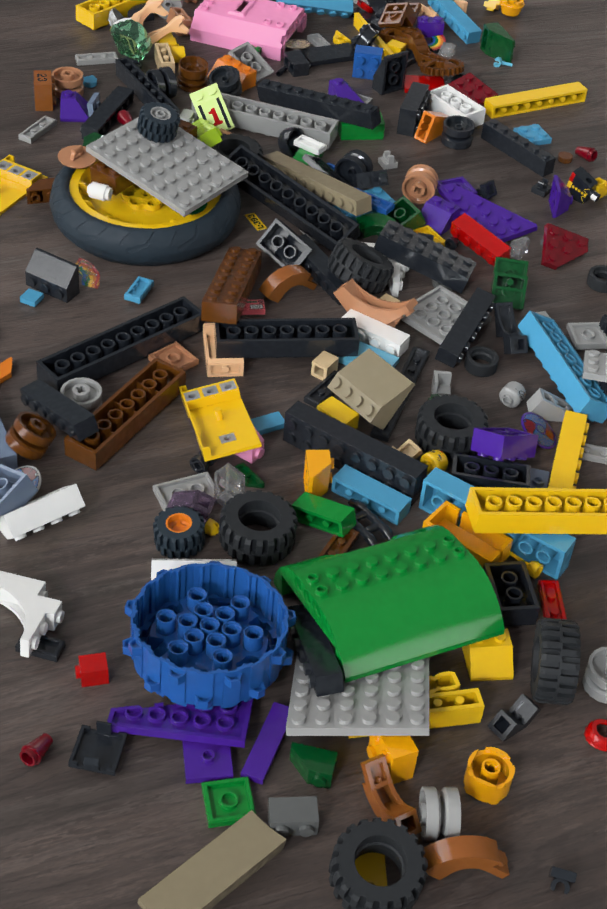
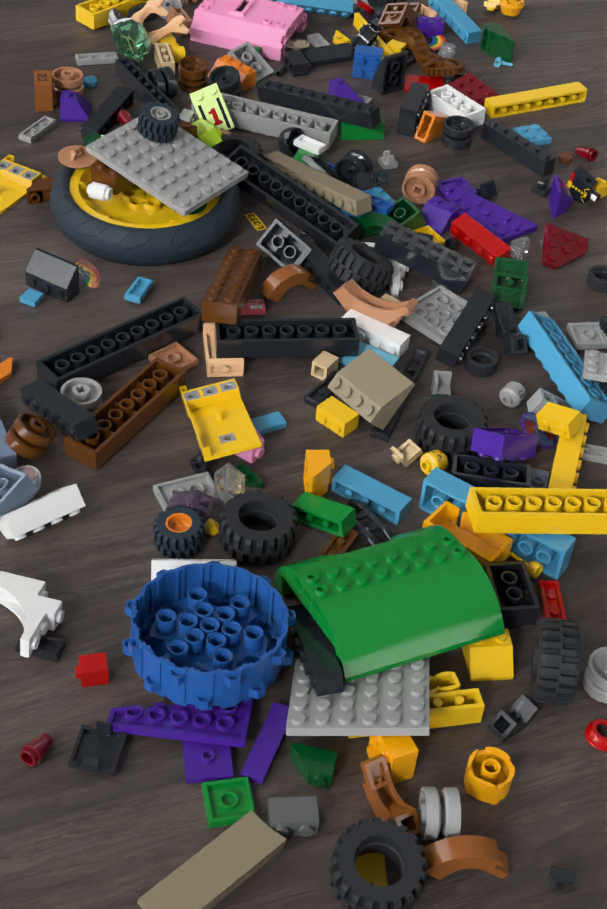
sand blue plate [87,93,101,117] -> none
black brick [283,401,428,506] -> none
none -> yellow brick [536,402,582,439]

